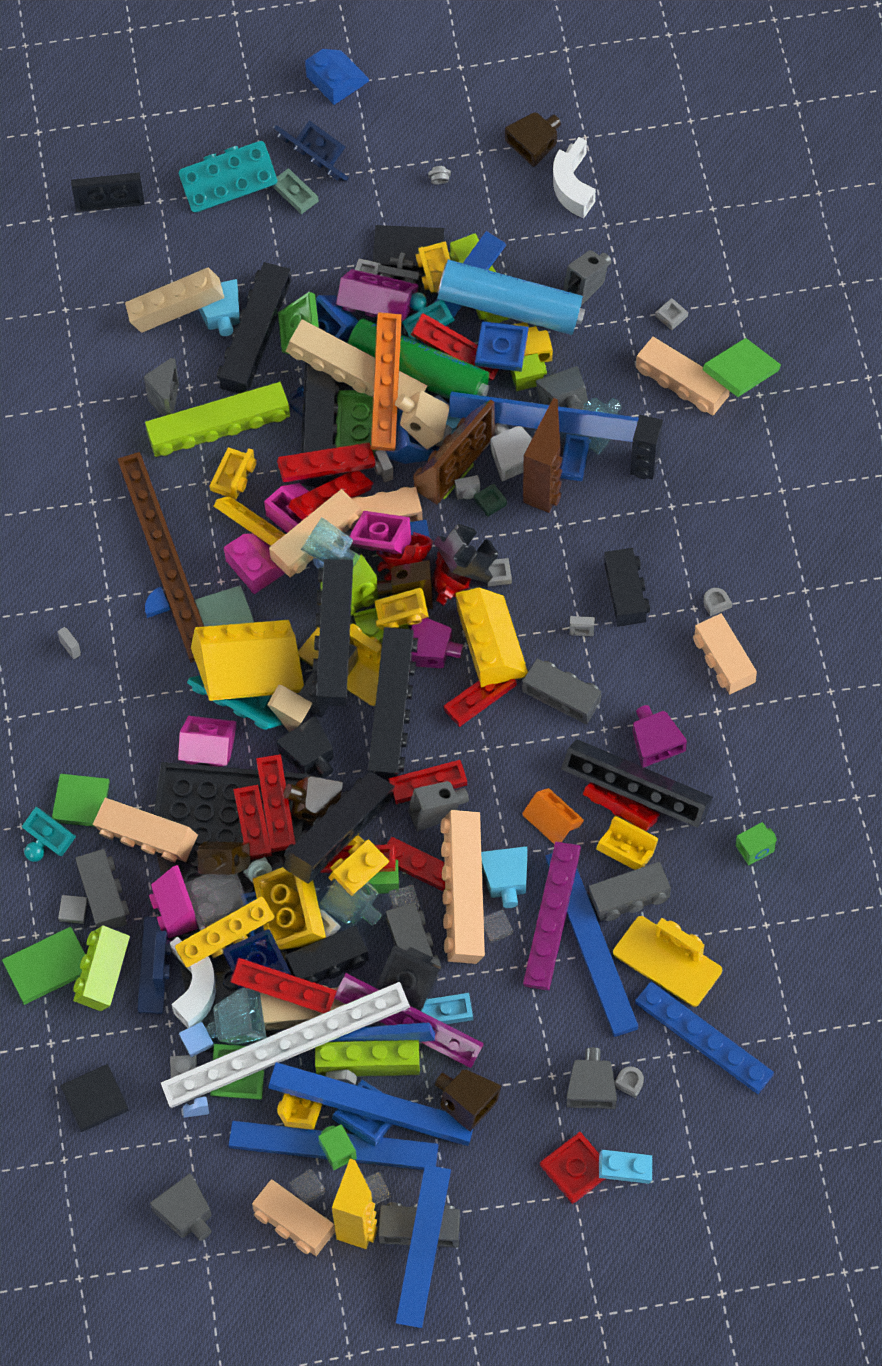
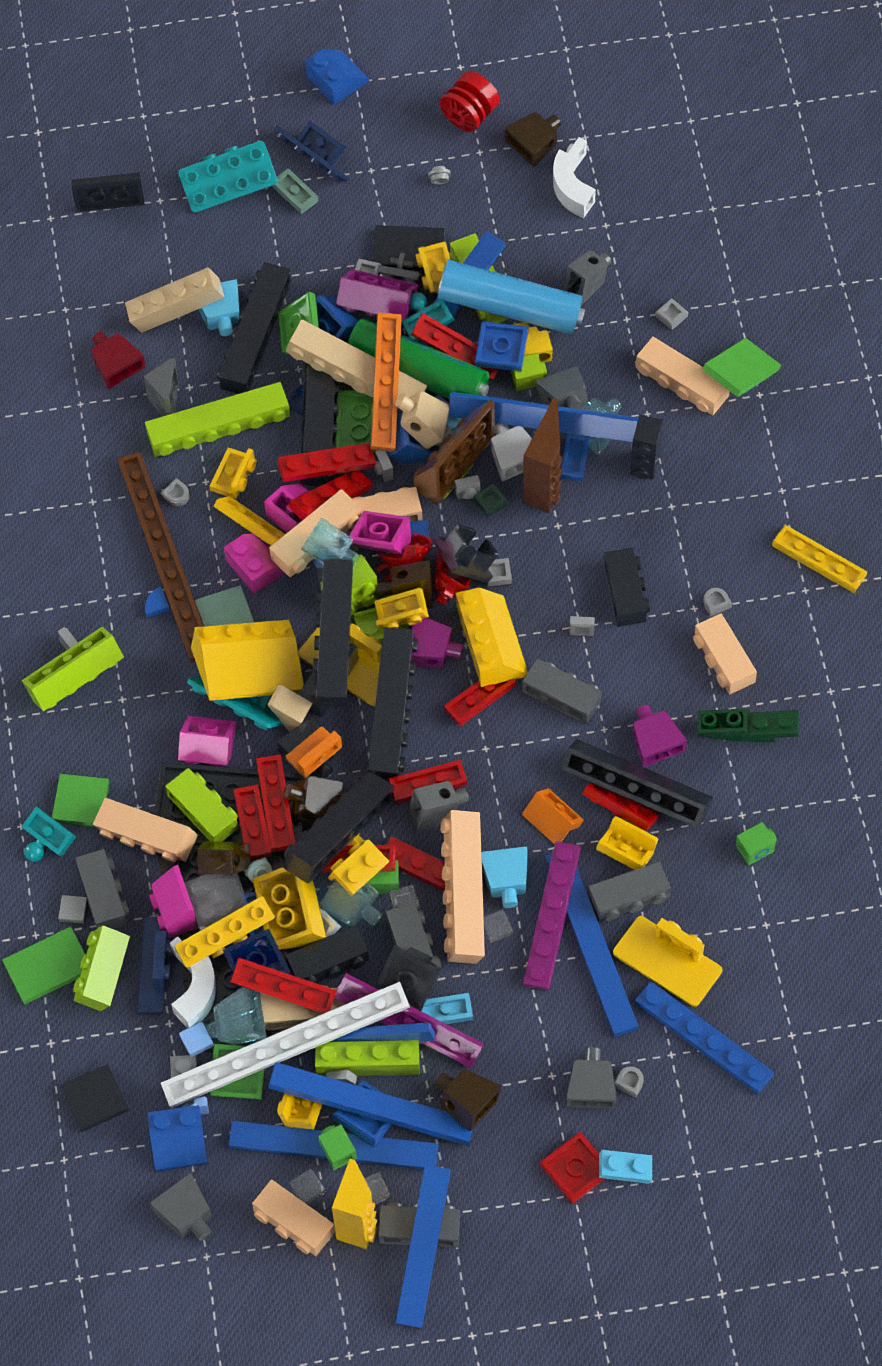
none -> lime brick [22,627,124,712]
none -> dark red torso [91,332,146,390]
none -> blue slope [147,1105,207,1172]
none -> light grey tile [160,478,189,507]
none -> lime brick [165,768,238,842]
none -> orange panel [286,727,342,778]
none -> red wheel [439,71,500,132]
none -> dark green slope [697,708,799,742]
none -> yellow tile [772,525,867,593]

